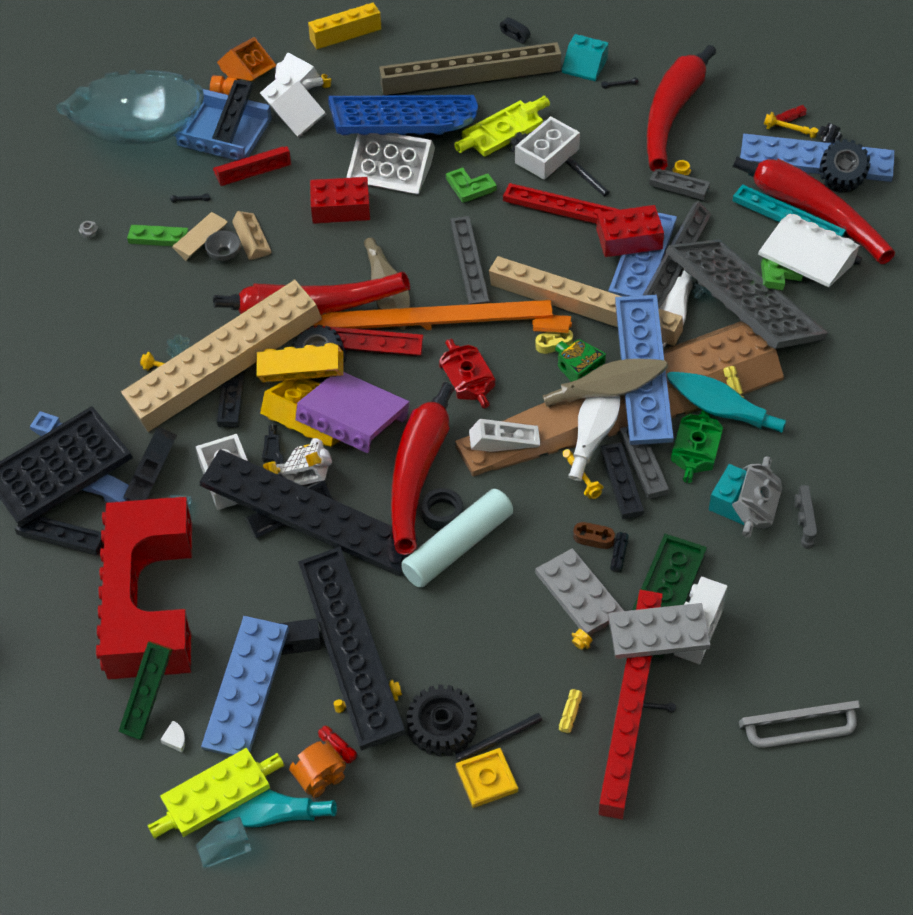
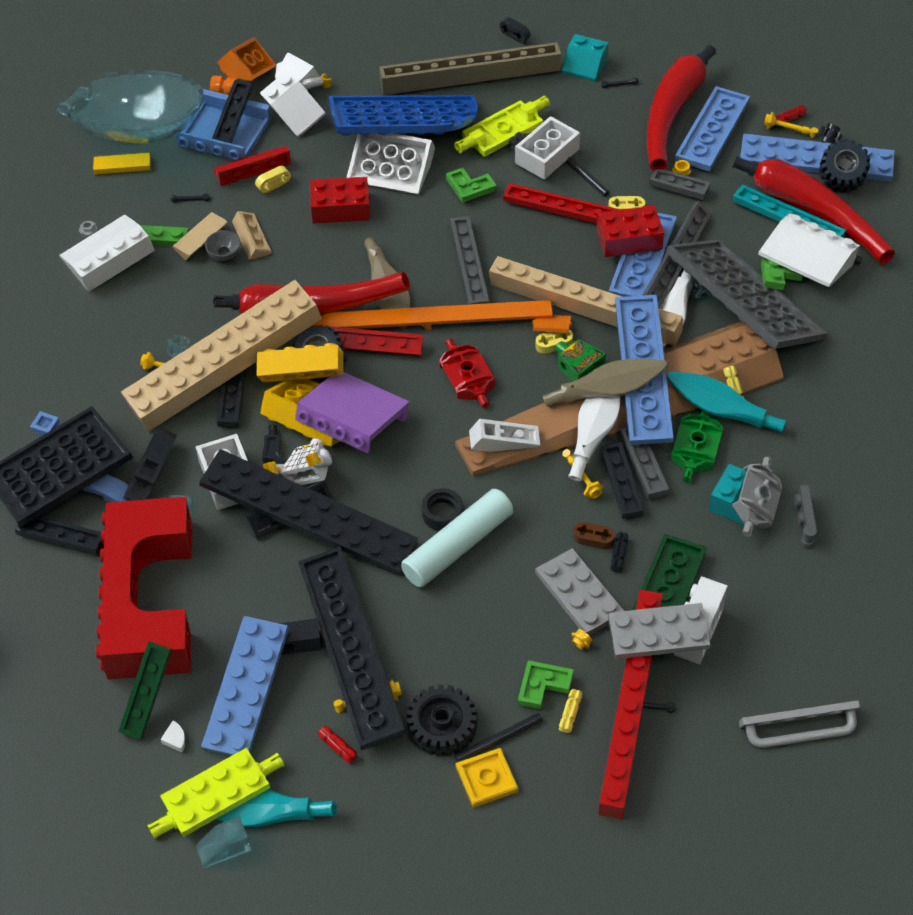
orange brick [289,740,346,798] -> none
yellow brick [308,2,381,50] -> none
red animal [391,382,455,555] -> none
none -> white slope [59,215,155,292]
none -> yellow tile [93,153,151,175]
none -> light yellow beam [255,166,291,193]
none -> bright green plate [518,660,574,709]
none -> light yellow beam [608,196,645,210]
none -> medium blue plate [675,86,750,172]

